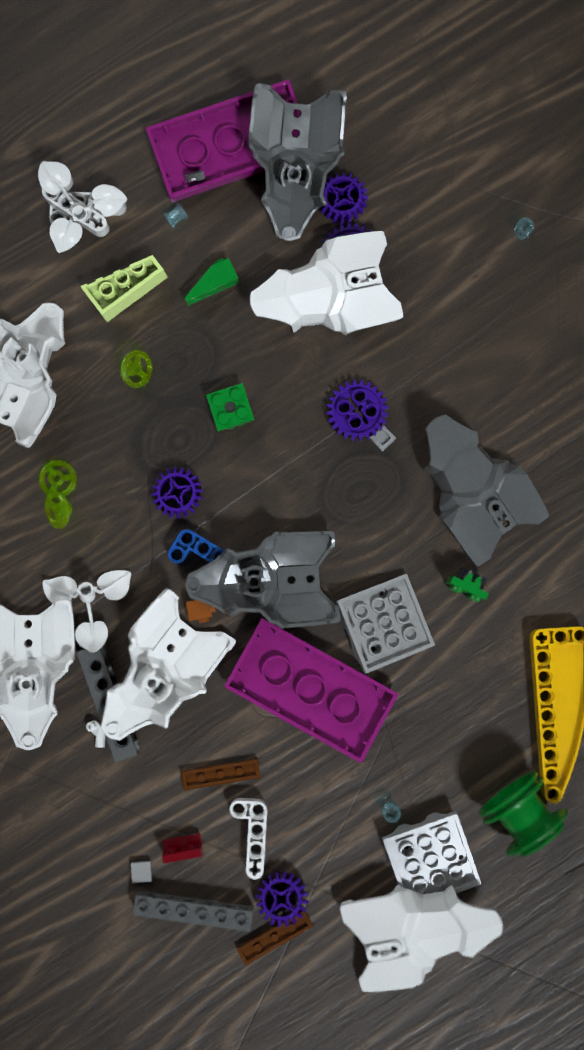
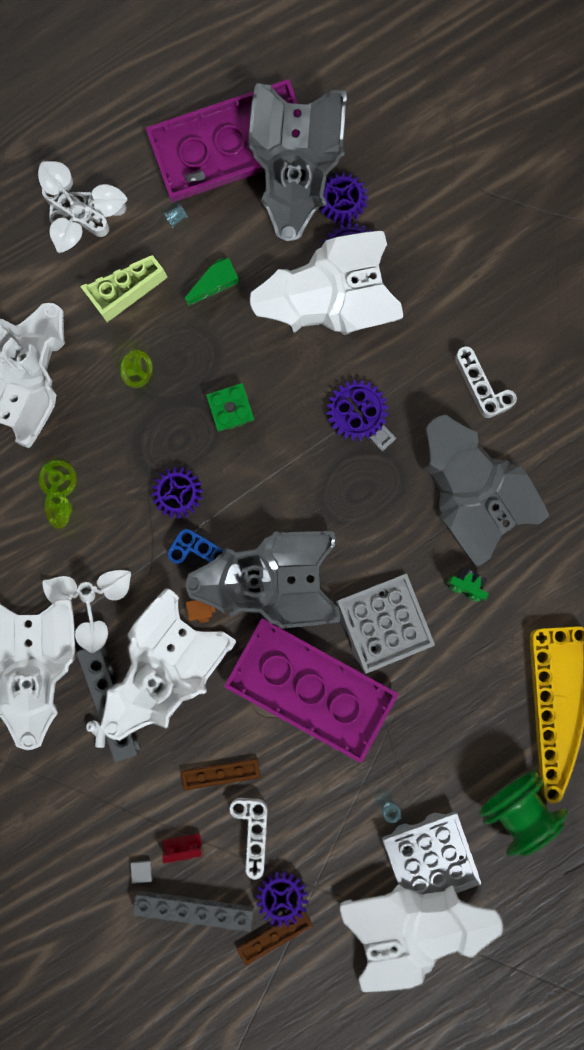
clear light blue bush [514,218,534,240] -> none
none -> white beam [455,347,517,418]

